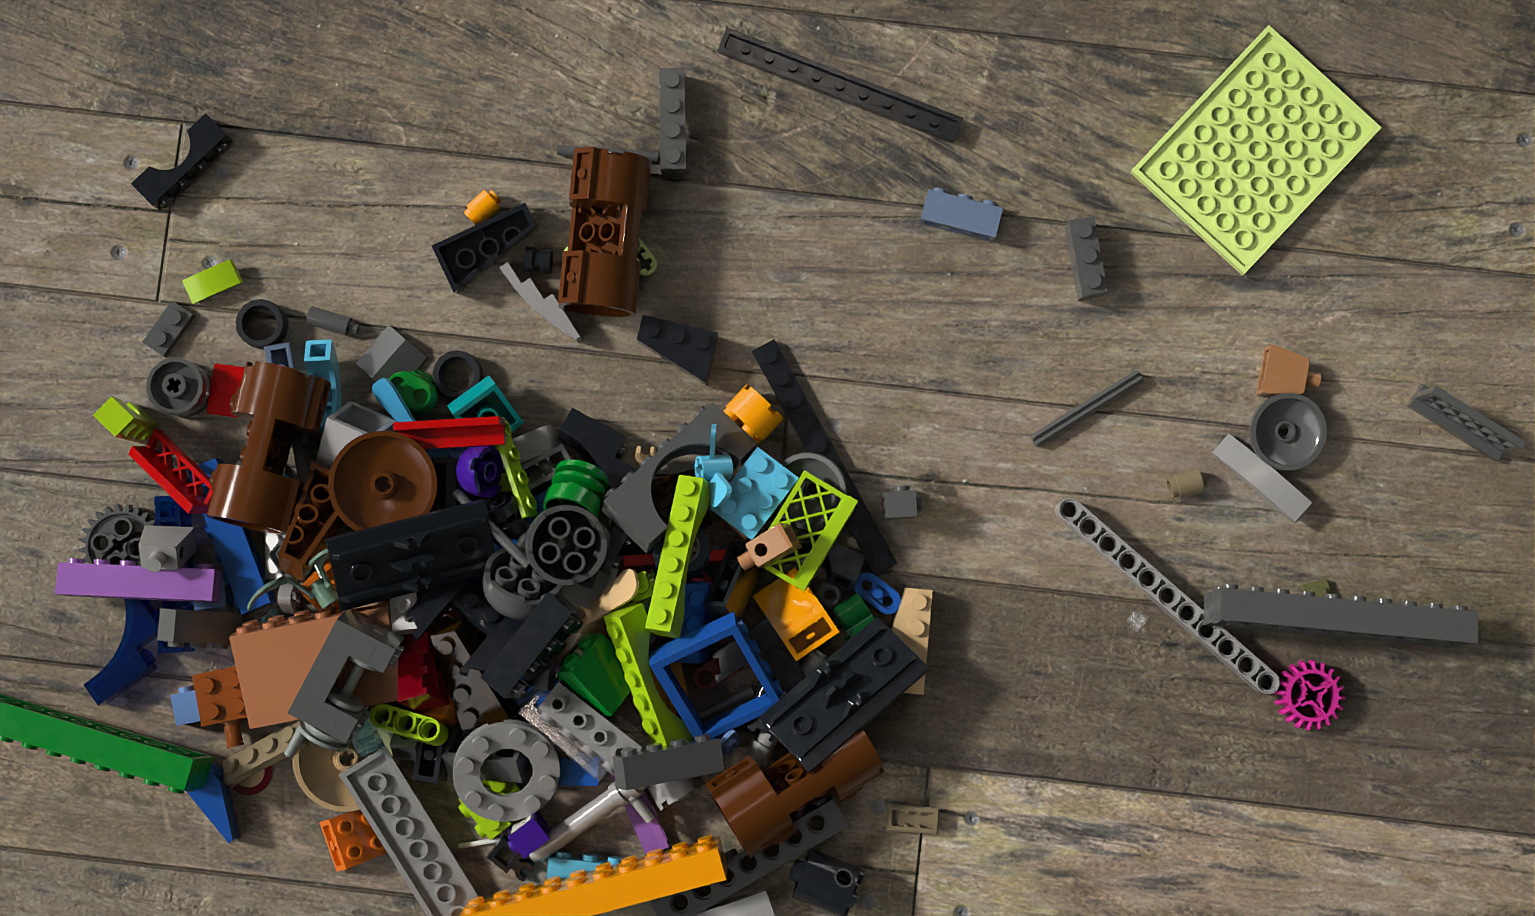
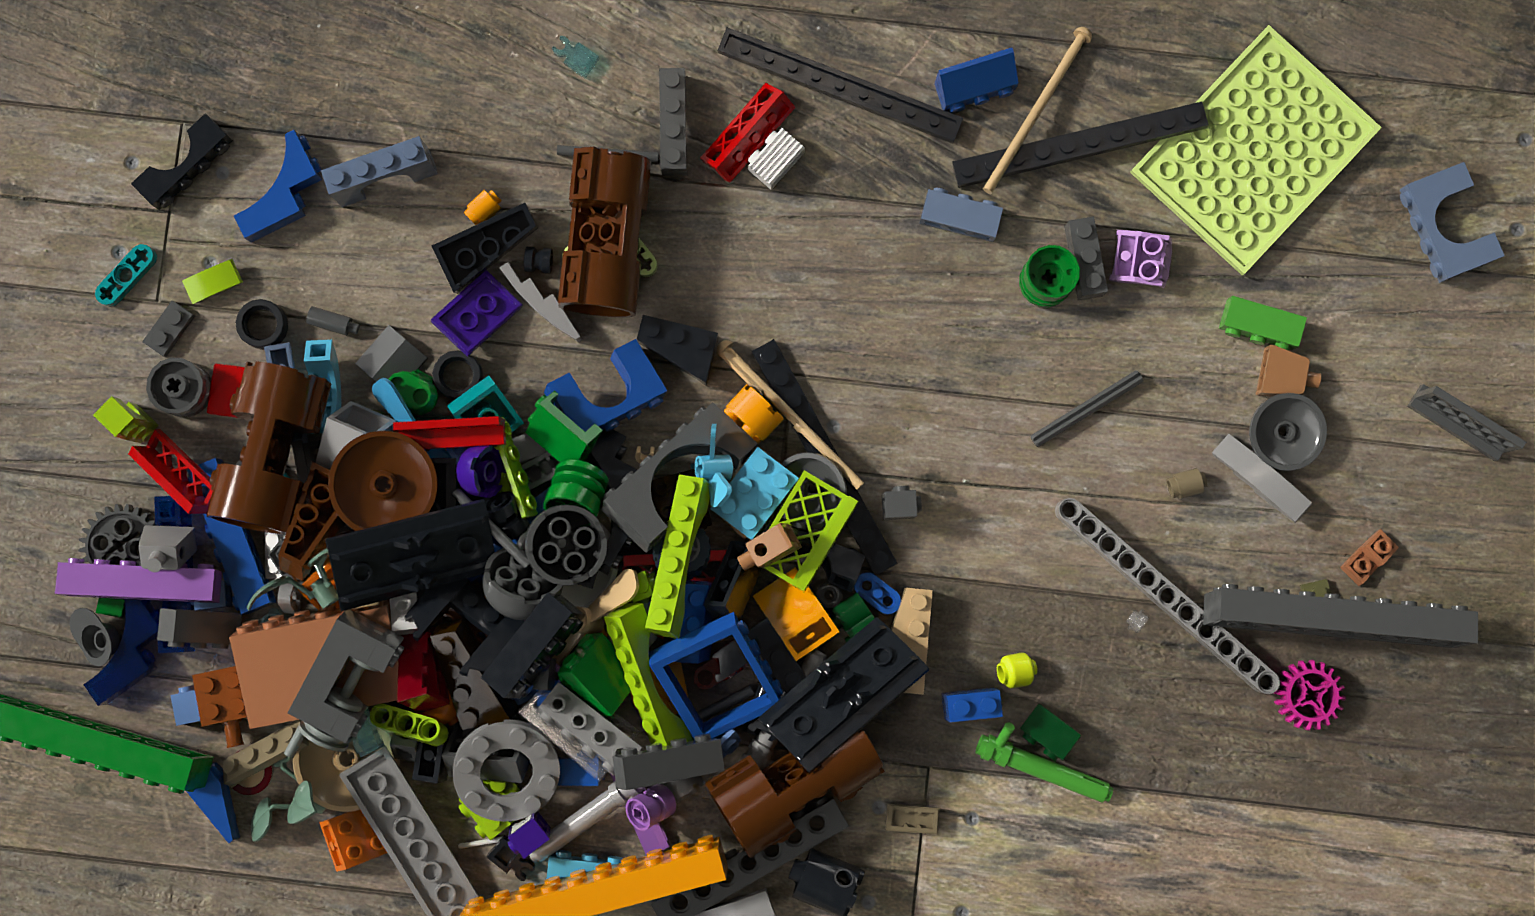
none -> dark grey piece [69,608,121,666]
none -> teal beam [95,244,157,306]
none -> green tile [96,598,127,618]
none -> blue arch [233,130,322,243]
none -> sand green plant [251,757,326,842]
none -> sand blue arch [321,136,438,207]
none -> dark purple tile [431,270,523,357]
none -> green panel [525,390,603,462]
none -> blue arch [544,339,667,432]
none -> clear light blue plate [552,36,599,79]
none -> medium lavender wheel [626,784,676,831]
none -> red fence [700,83,796,183]
none -> tan bar [717,340,864,490]
none -> white brick [748,128,805,190]
none -> blue slope [934,48,1019,113]
none -> blue brick [941,688,1003,722]
none -> black plate [952,101,1208,188]
none -> bright green cylinder [975,722,1113,803]
none -> tan bar [983,27,1092,194]
none -> neon yellow head [997,652,1037,689]
none -> green wheel [1019,245,1080,308]
none -> dark green brick [1020,703,1081,762]
none -> lavender slope [1109,230,1172,288]
none -> bright green brick [1219,296,1307,351]
none -> nougat slope [1340,529,1399,586]
none -> sand blue arch [1400,162,1505,283]

